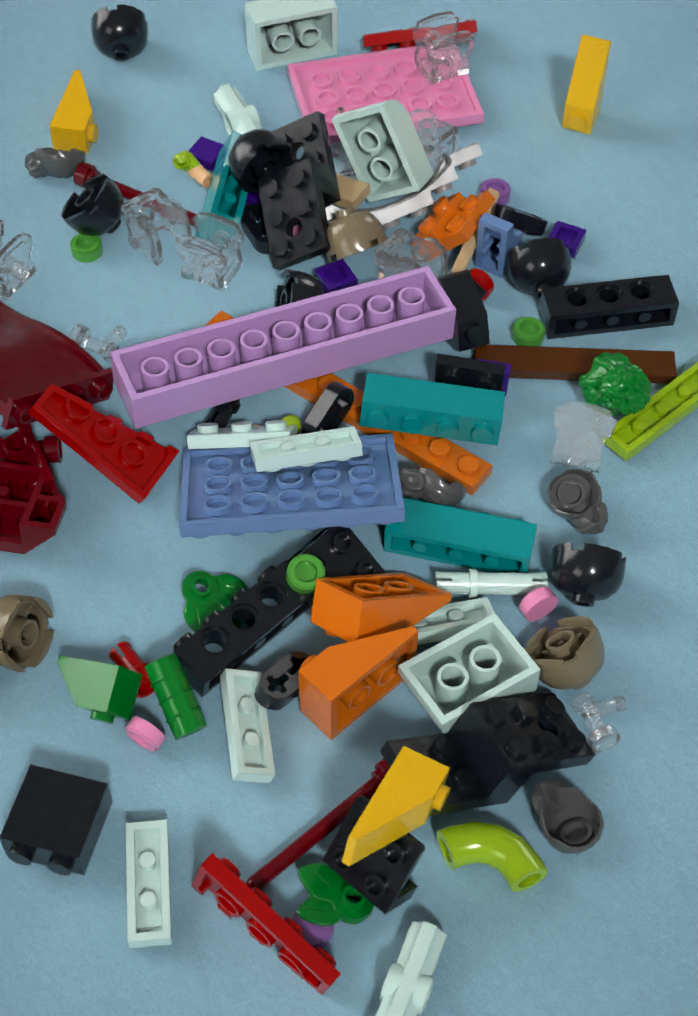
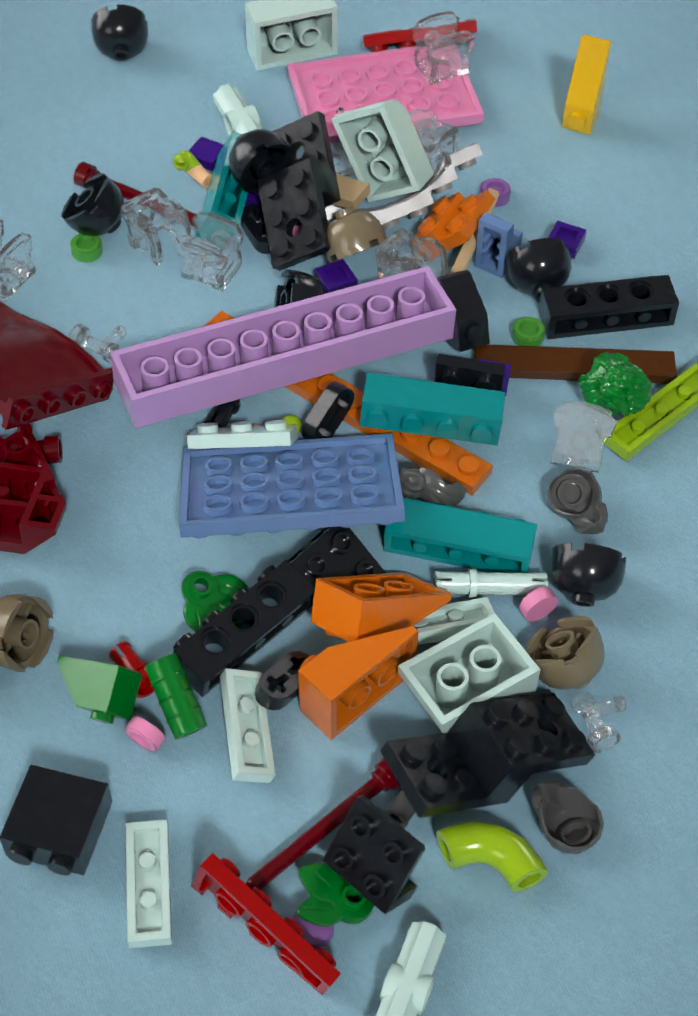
dark grey hair [25,147,86,179] -> none
red wing [27,383,179,504] -> none
yellow slope [49,70,99,154] -> none
light aqua plate [250,426,363,472] -> none
bright green tile [286,554,325,594] -> none
yellow slope [342,746,451,866] -> none
red tile [469,268,494,301] -> none
black beam [491,202,548,236] -> none

